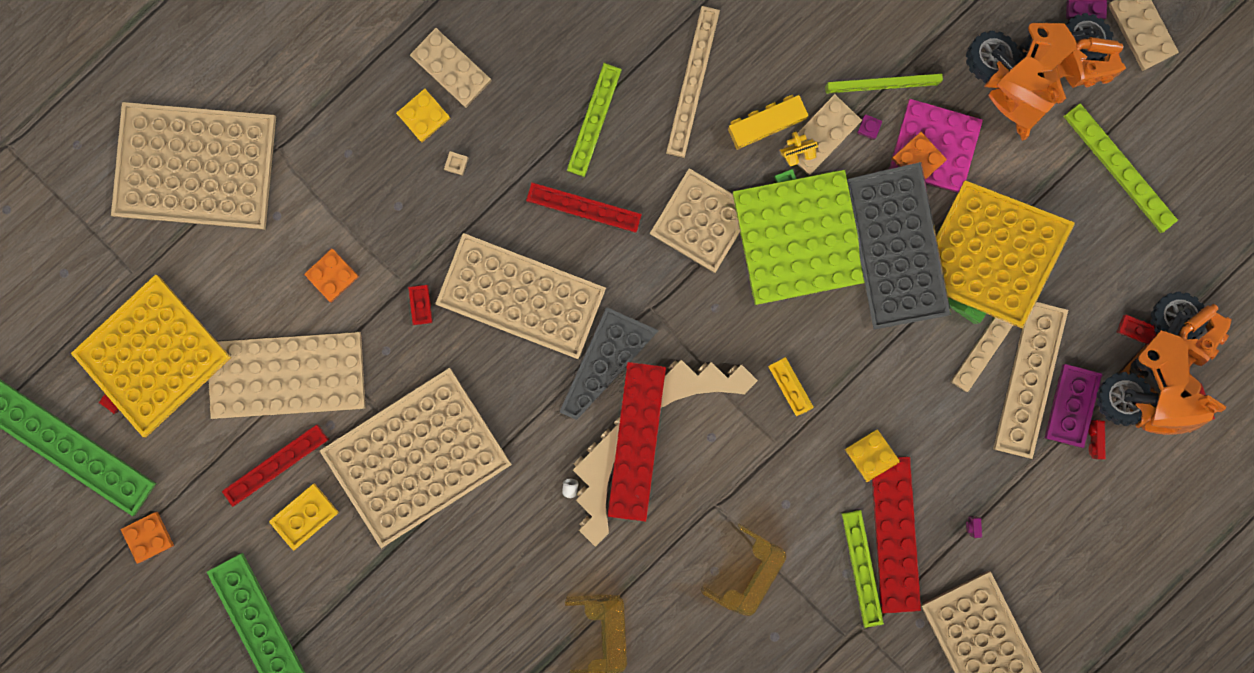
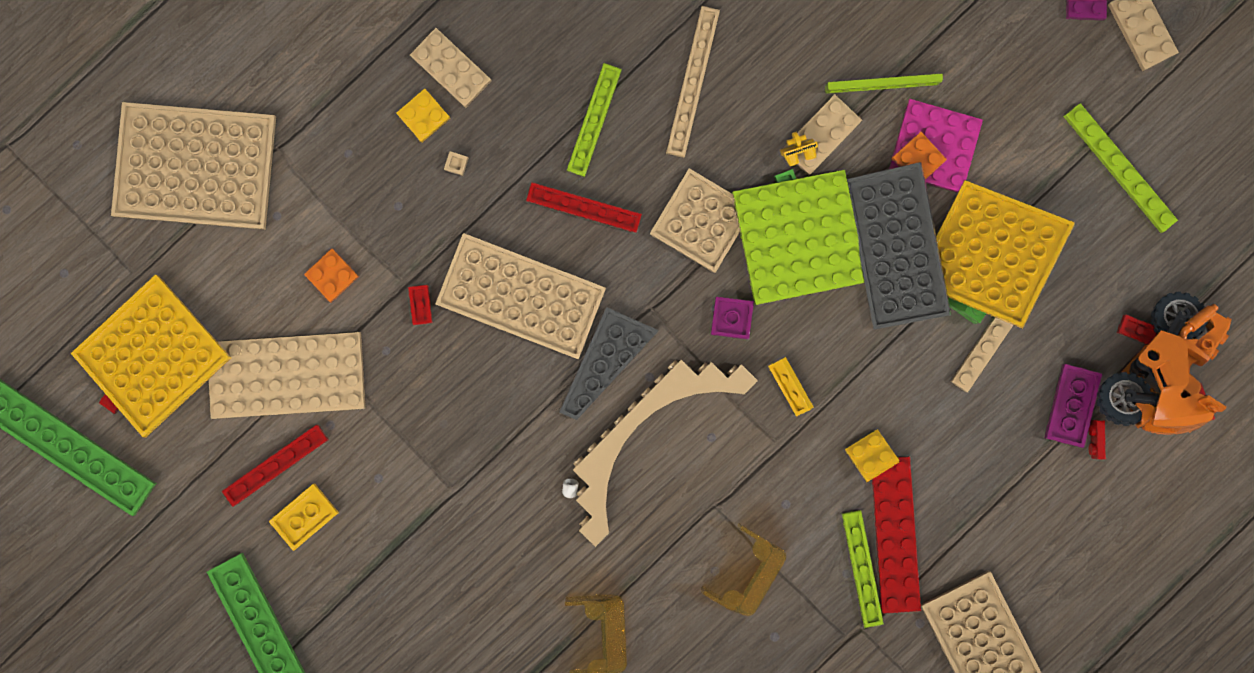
orange plate [120,512,174,564] -> none
tan plate [320,368,512,548] -> none
red plate [608,362,666,522] -> none
yellow brick [728,95,808,150] -> none
magenta plate [857,114,882,140] -> none
orange piece [966,13,1126,141] -> none
magenta plate [966,516,982,538] -> none
tan plate [993,302,1068,459] -> none
none -> magenta plate [711,297,754,340]

